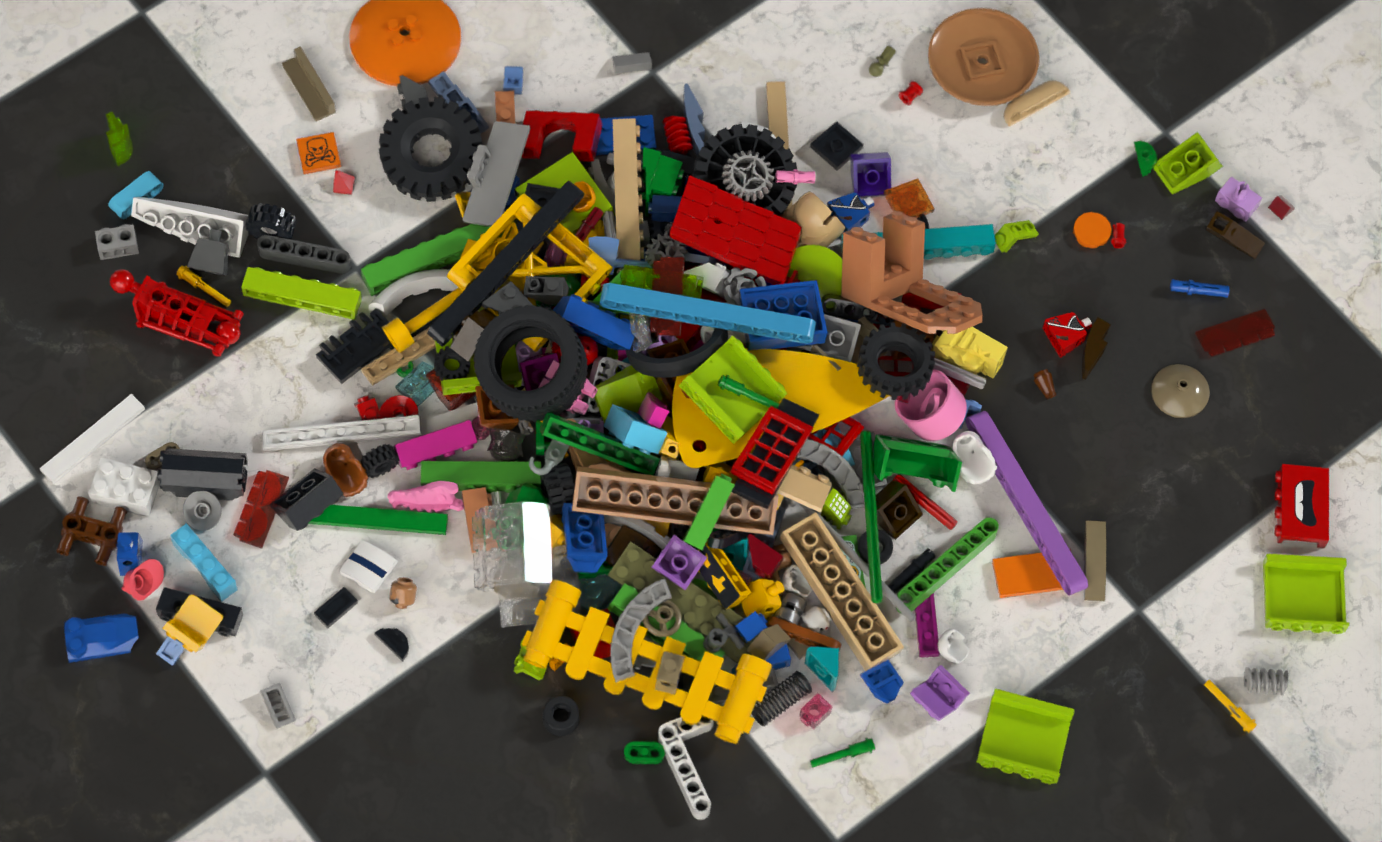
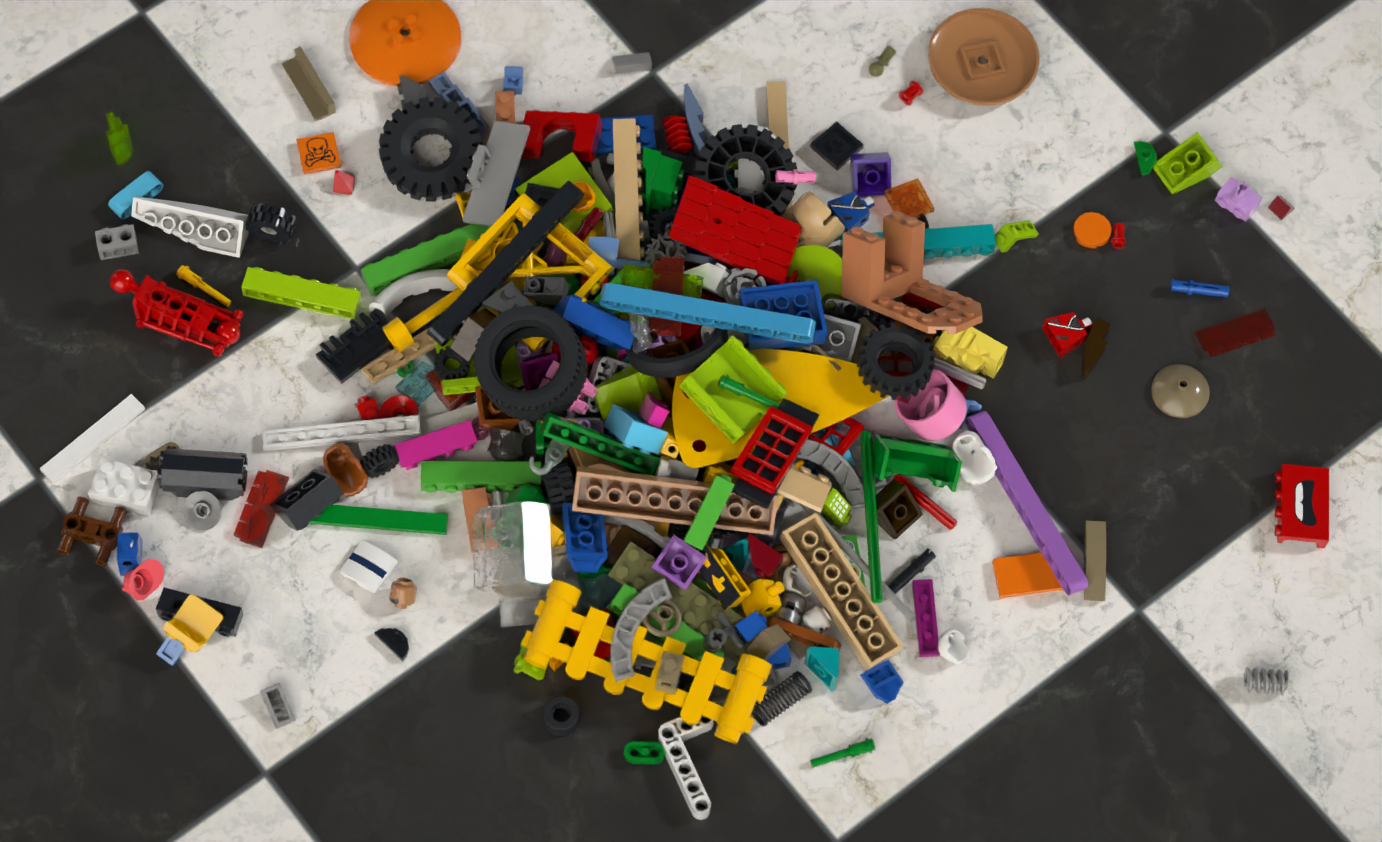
blue slope [64,613,139,663] -> none
medium azure arch [170,523,238,602] -> none
dark grey torso [187,229,229,276] -> none
dark grey beam [257,235,351,274] -> none
black tile [314,587,358,629] -> none
bright pink animal [387,481,464,513] -> none
dark blue brick [648,195,682,222] -> none
light grey gear [722,150,774,202] -> none
clear pink brick [799,693,832,729] -> none
black tyre [857,529,893,564] -> none
bright green beam [895,517,999,614] -> none
medium lavender bracket [910,665,970,721] -> none
lime panel [976,689,1075,784] -> none
tan brick [1004,80,1070,127] -> none
reddish brown cone [1033,369,1057,400] -> none
yellow pin [1204,679,1257,733] -> none
dark brown slope [1206,211,1265,259] -> none
lime panel [1263,554,1350,634] -> none

